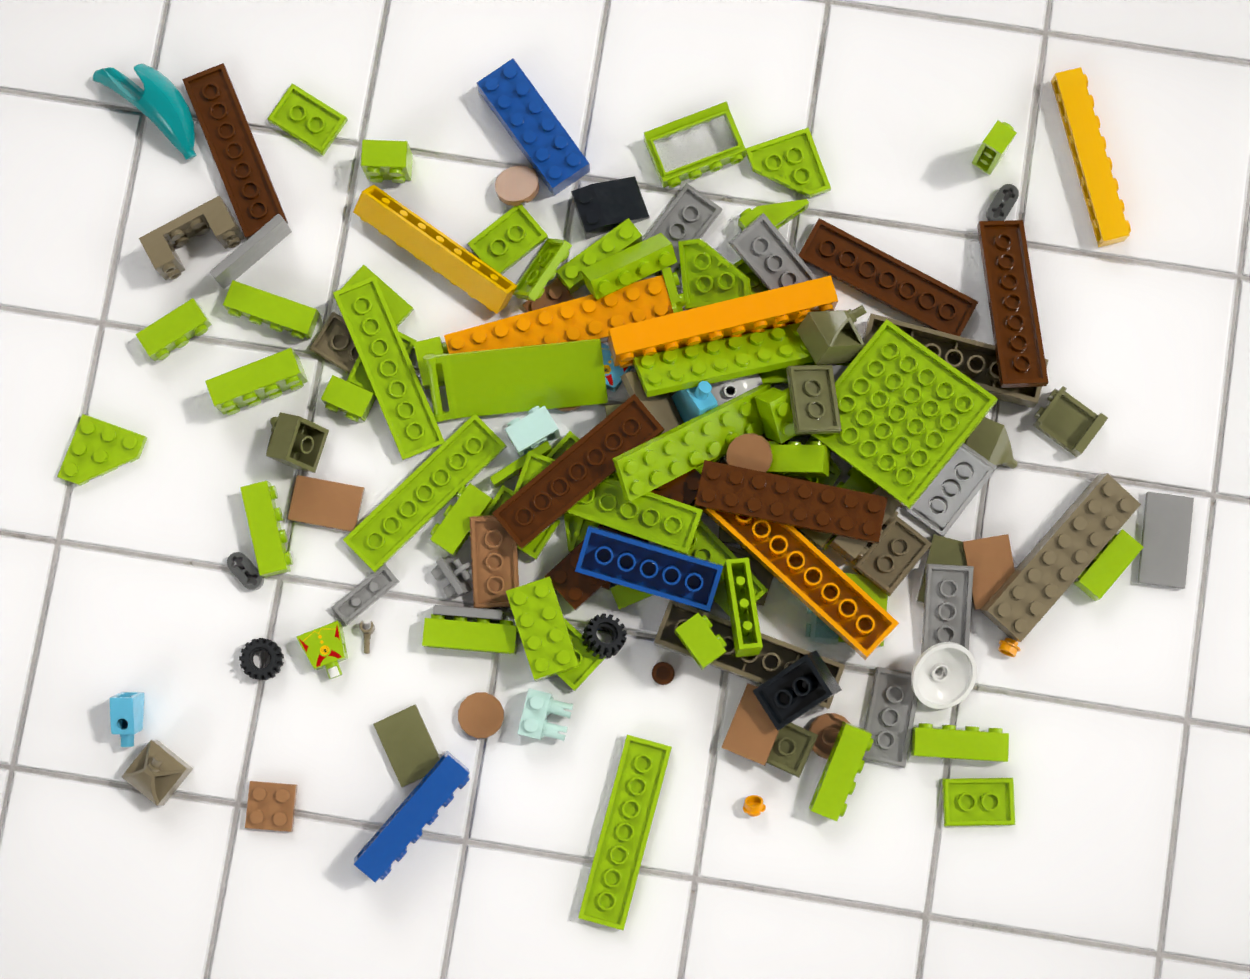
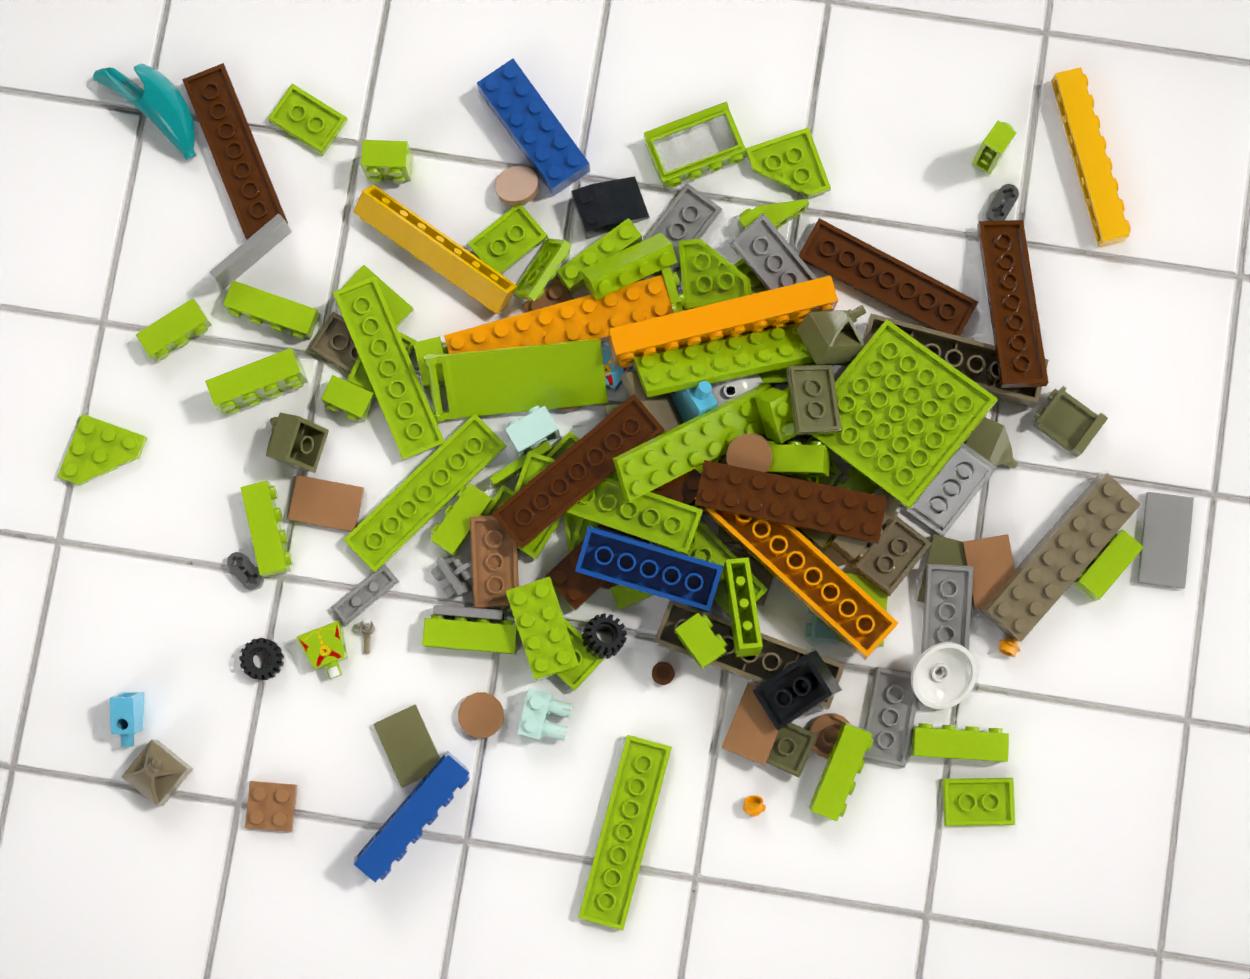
dark tan plate [139,196,245,280] -> none

